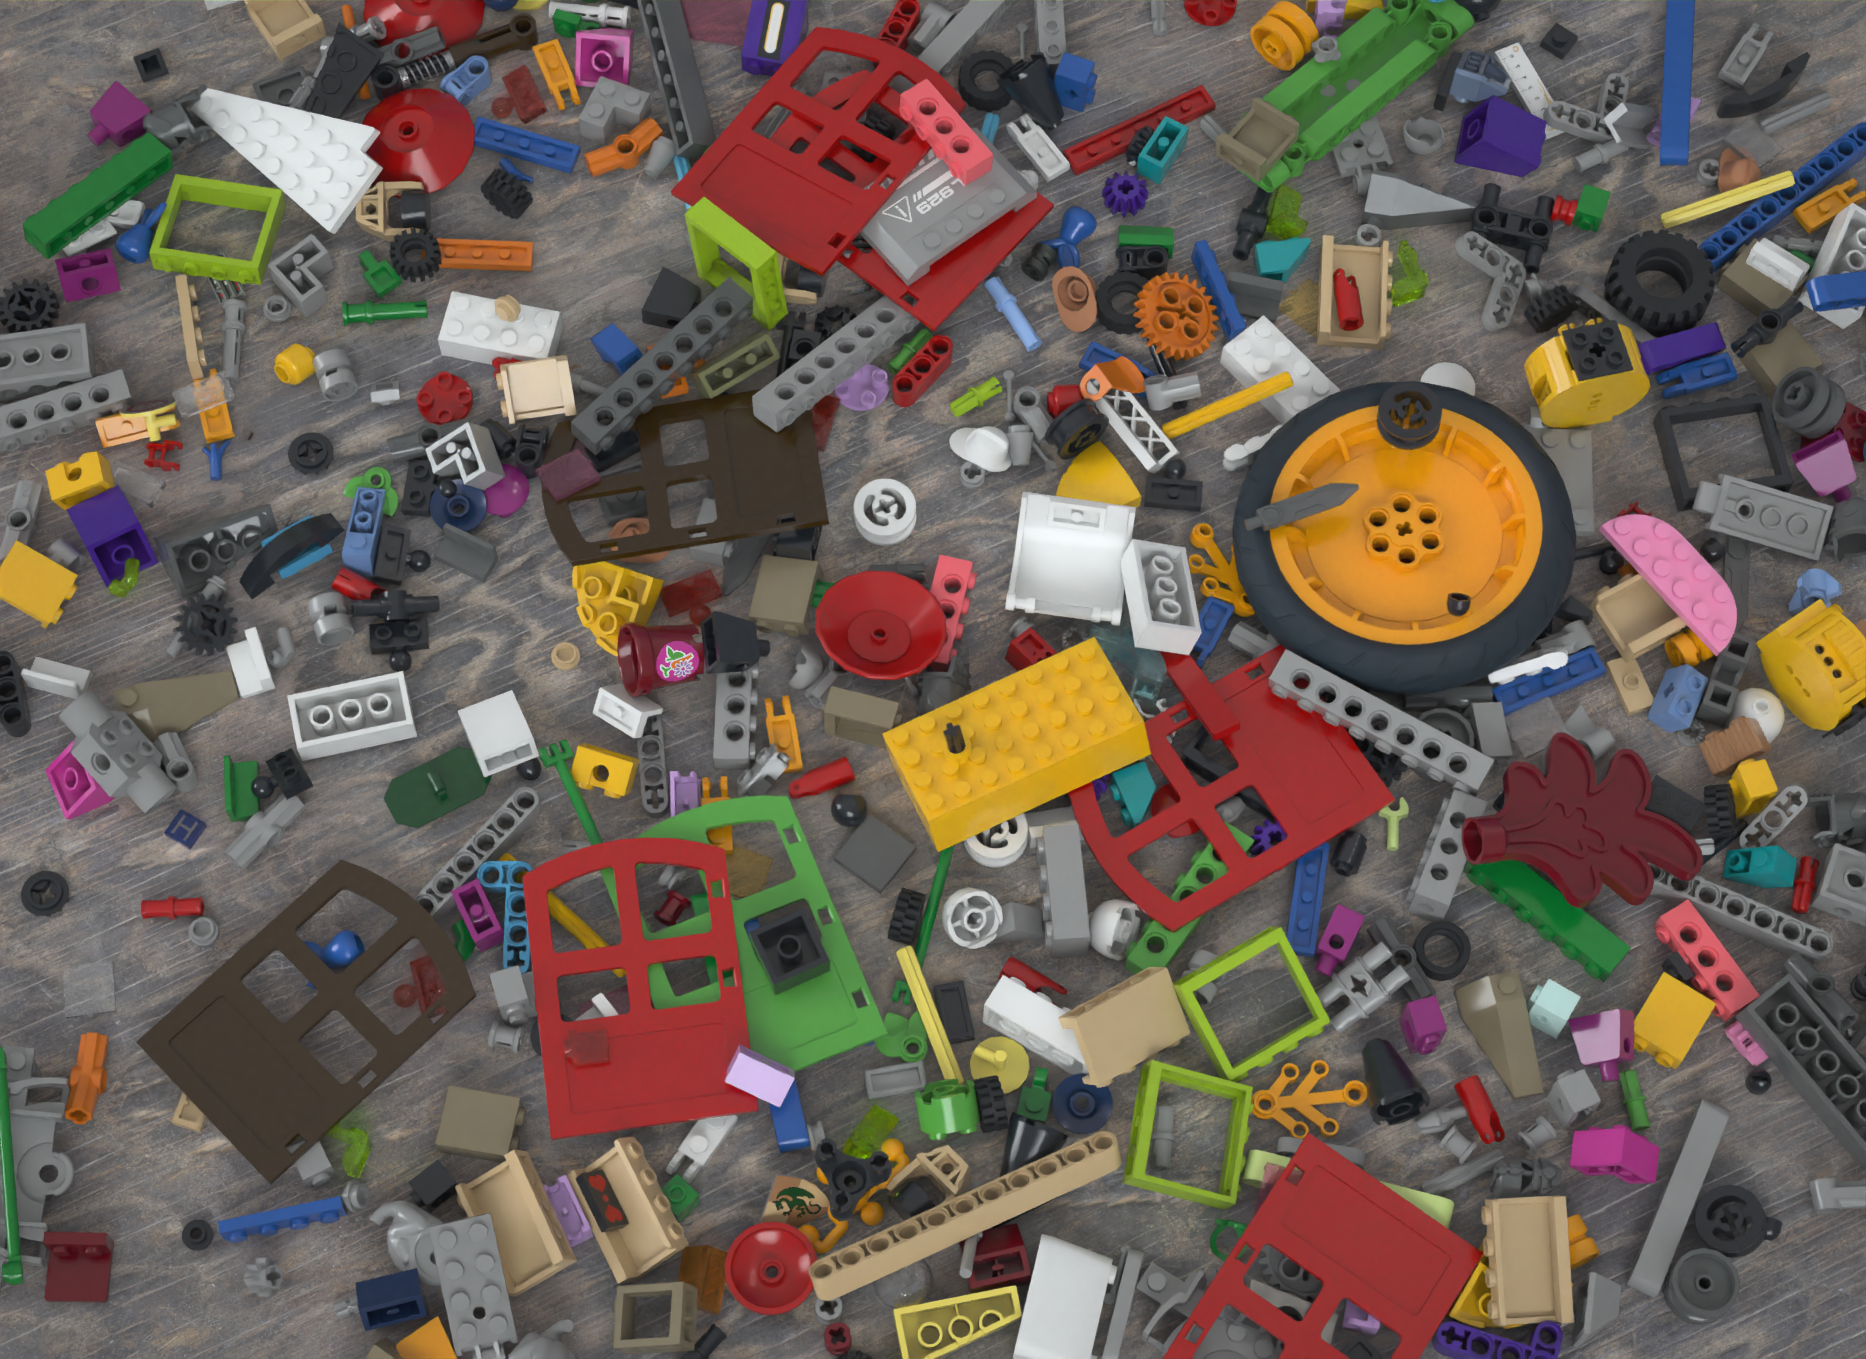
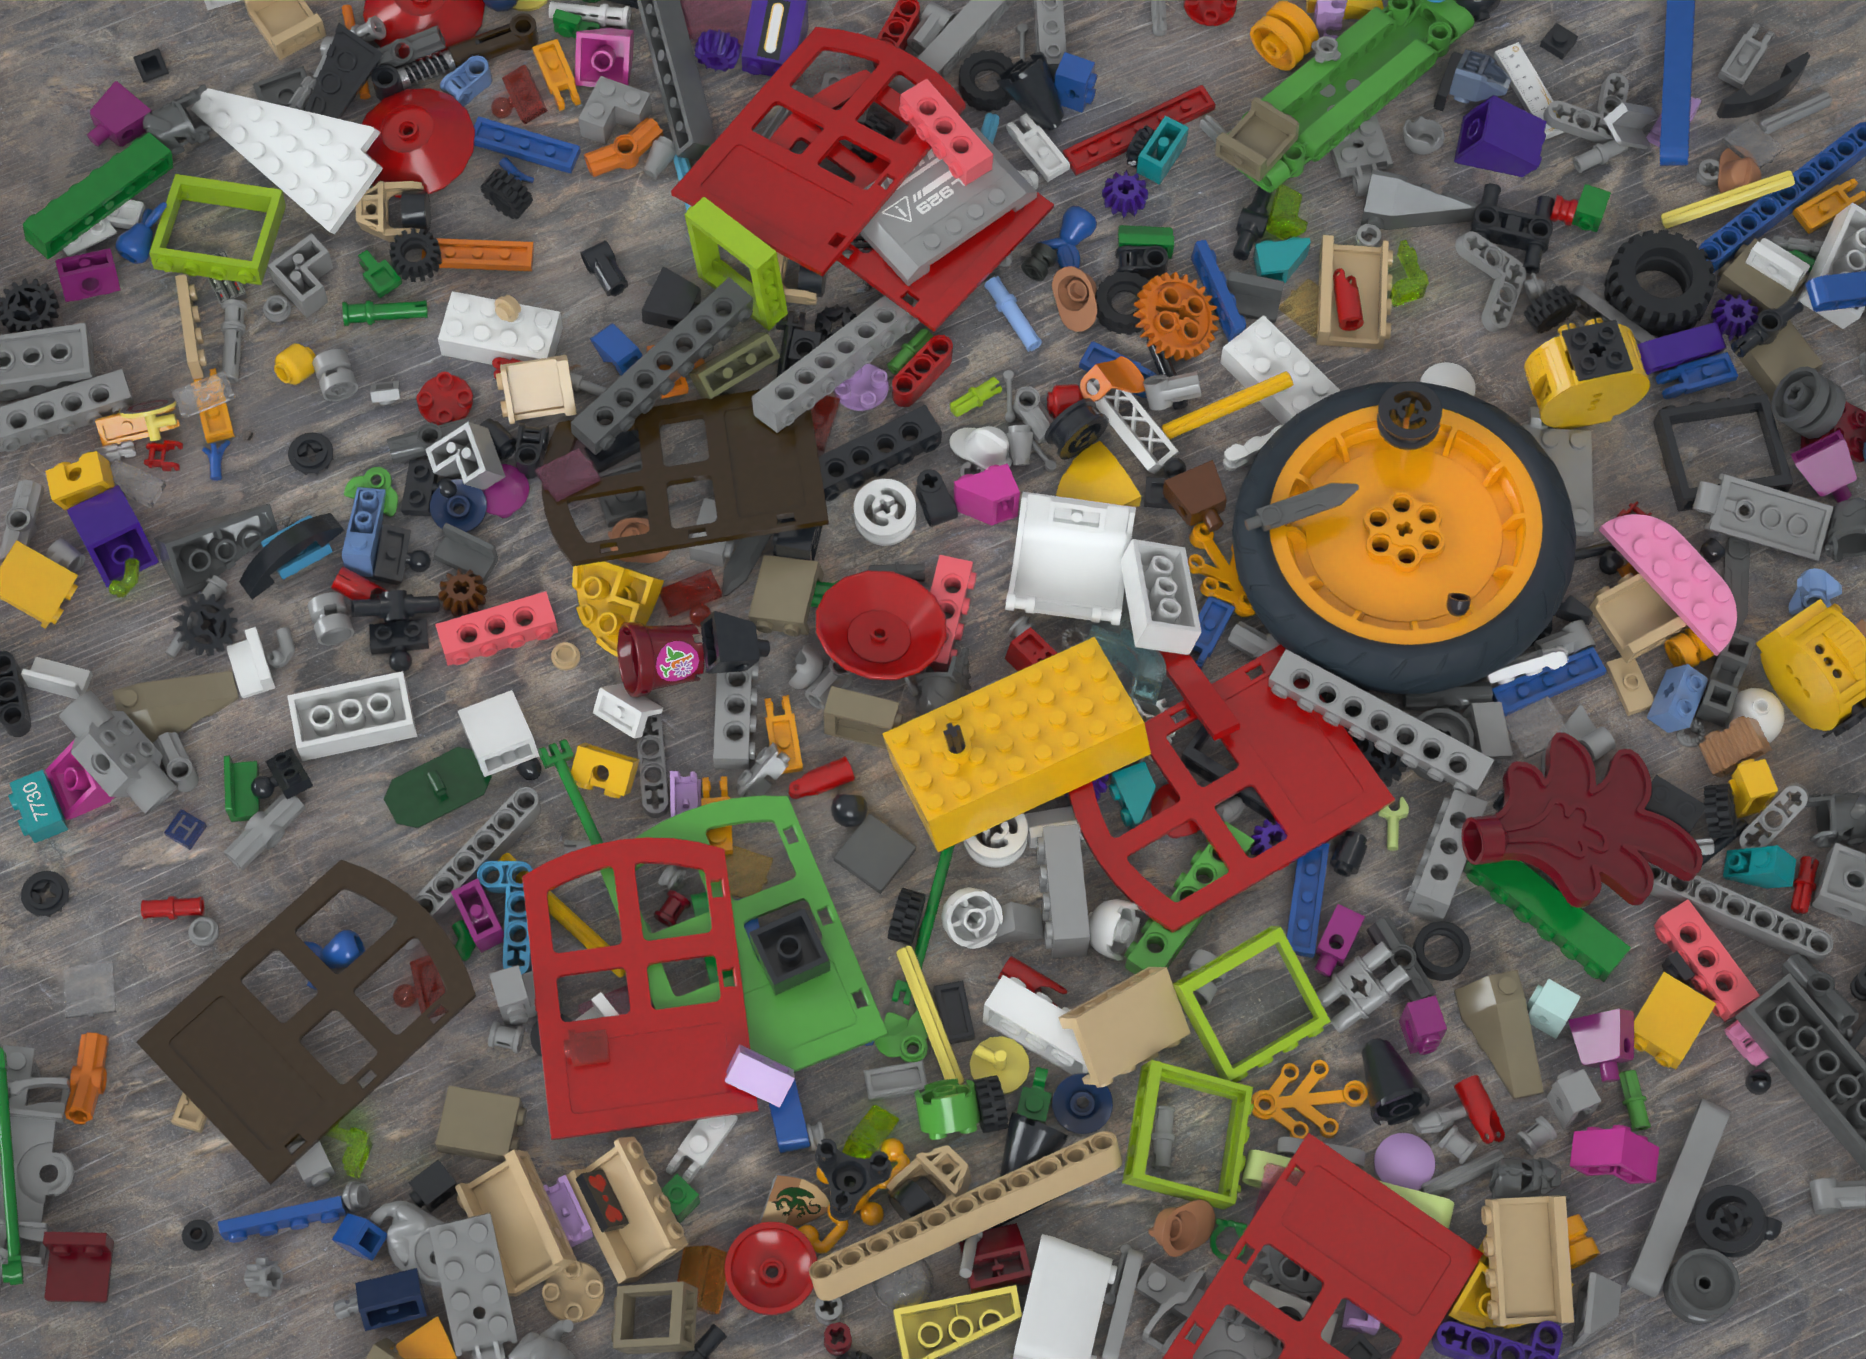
none -> teal brick [8,769,68,843]
none -> light grey axle [79,440,136,462]
none -> blue brick [332,1213,387,1261]
none -> coral brick [435,591,558,666]
none -> reddish brown gear [438,568,487,617]
none -> tan dish [542,1261,605,1323]
none -> black piece [580,240,628,297]
none -> dark purple gear [694,29,741,72]
none -> black brick [819,405,942,501]
none -> black piece [916,469,958,527]
none -> dark pink slope [954,463,1020,526]
none -> nougat piece [1148,1199,1215,1257]
none -> reddish brown torso [1162,460,1227,532]
none -> lavender dish [1374,1133,1435,1191]
none -> dark purple gear [1711,293,1758,341]

